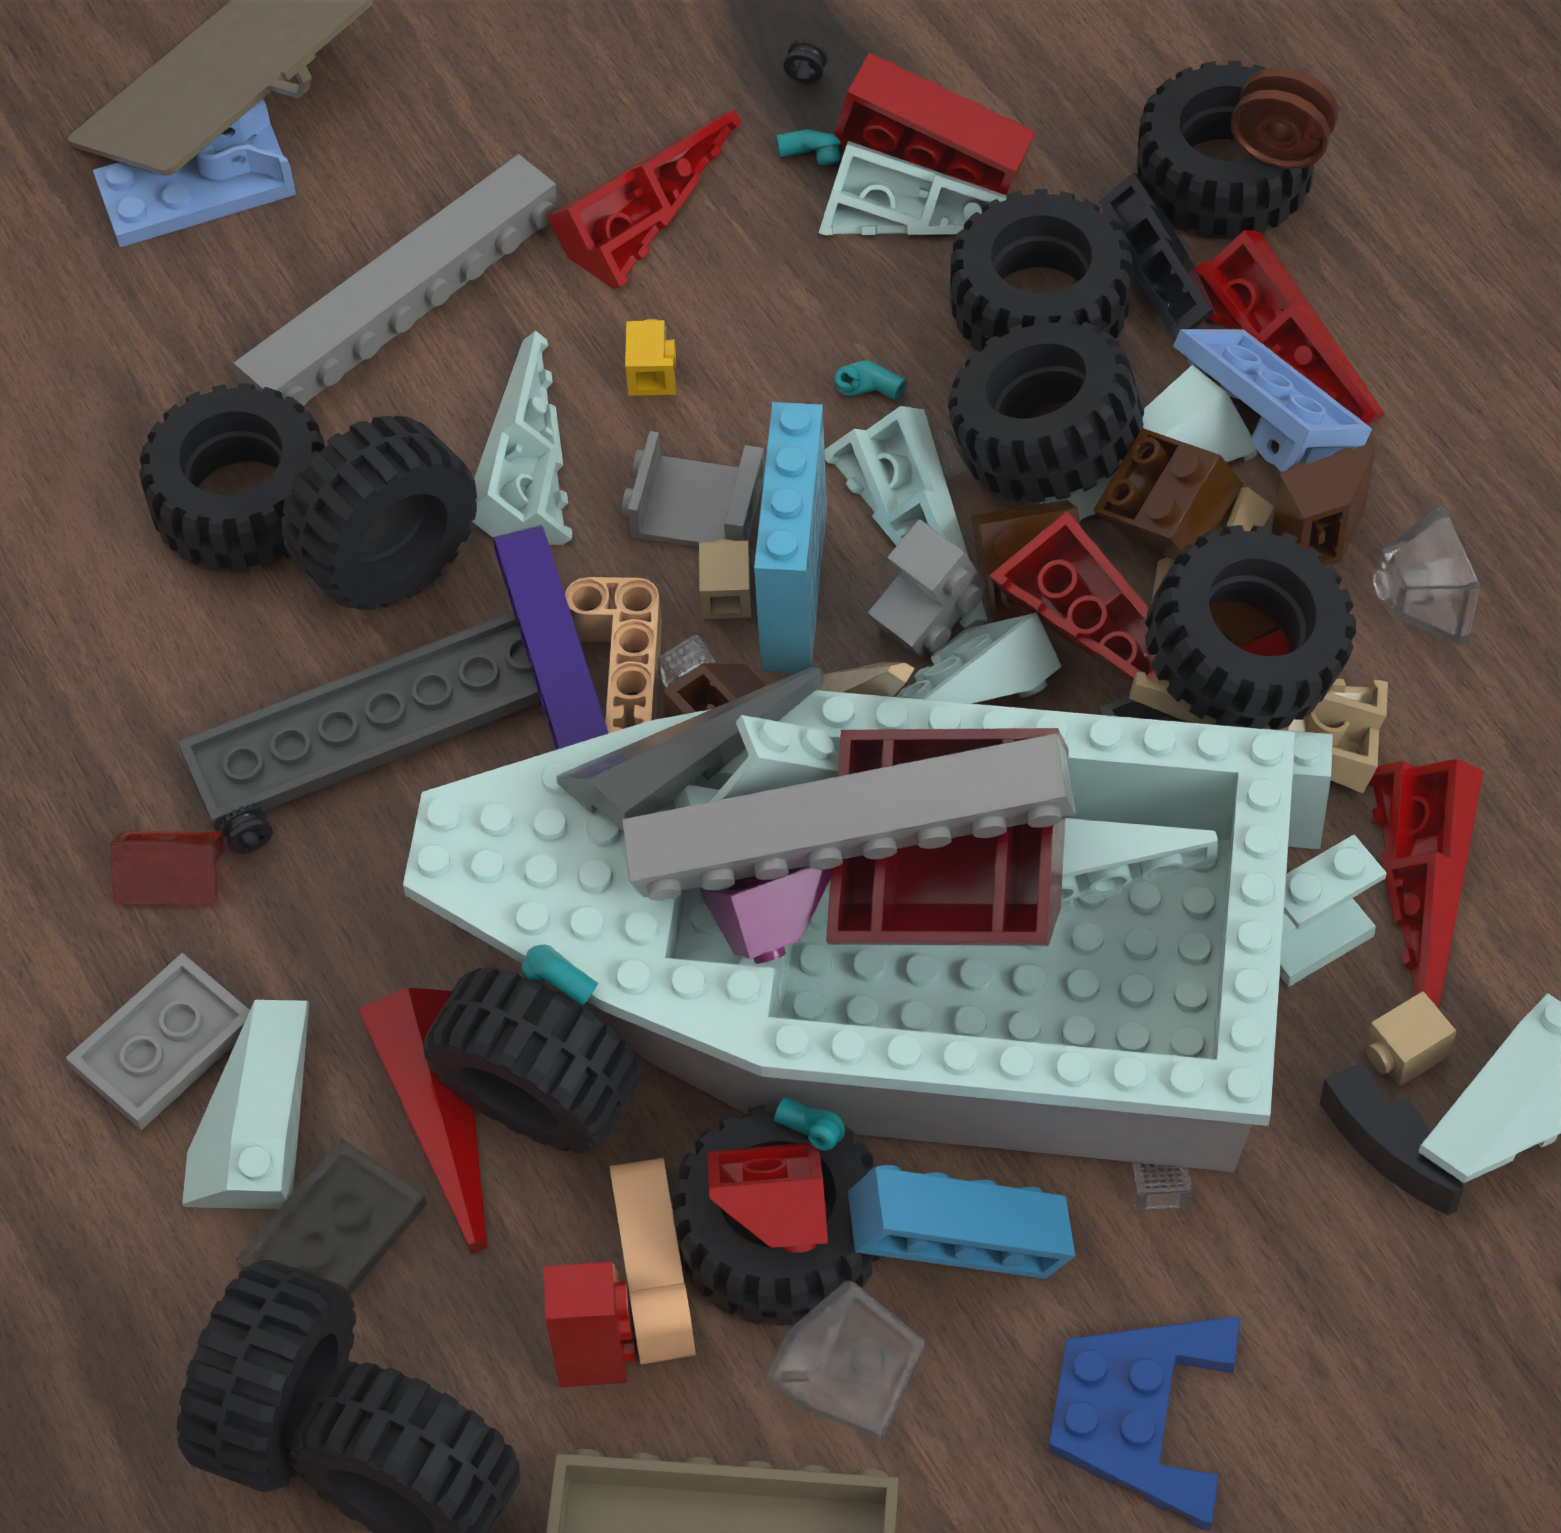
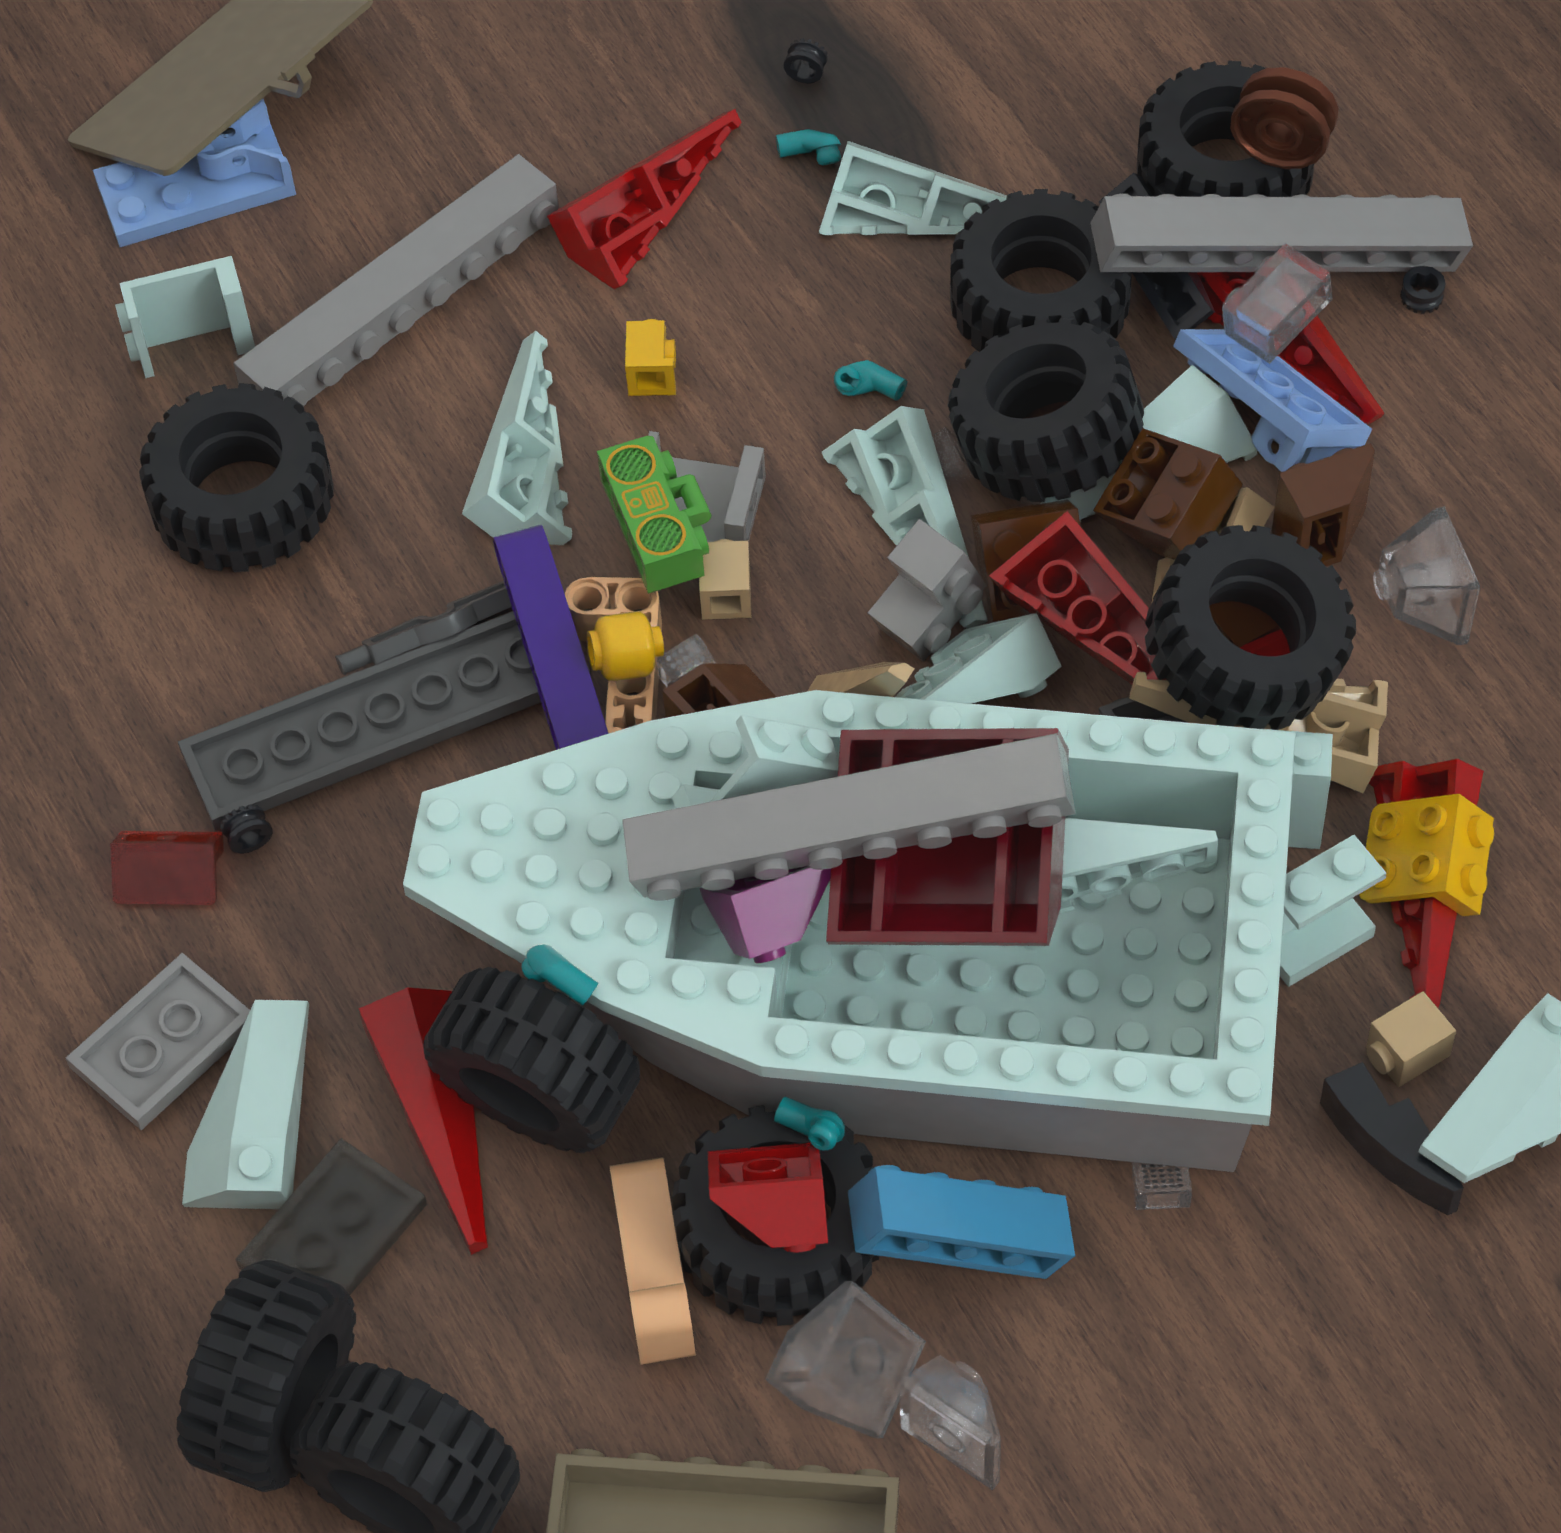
black tyre [282,416,477,610] -> none
red wedge [544,1262,636,1388] -> none
dark grey wedge [556,667,823,832] -> none
medium azure brick [754,402,827,673] -> none
red wedge [833,53,1036,195] -> none
blue wing [1048,1317,1241,1531] -> none
none -> light aqua panel [115,256,255,378]
none -> dark grey piece [335,581,511,675]
none -> yellow head [587,611,664,681]
none -> bright green piece [597,436,712,594]
none -> clear slope [900,1355,1001,1490]
none -> light grey brick [1090,194,1473,272]
none -> clear brick [1222,243,1333,364]
none -> yellow bracket [1359,794,1494,917]
none -> black bush [1400,266,1446,314]

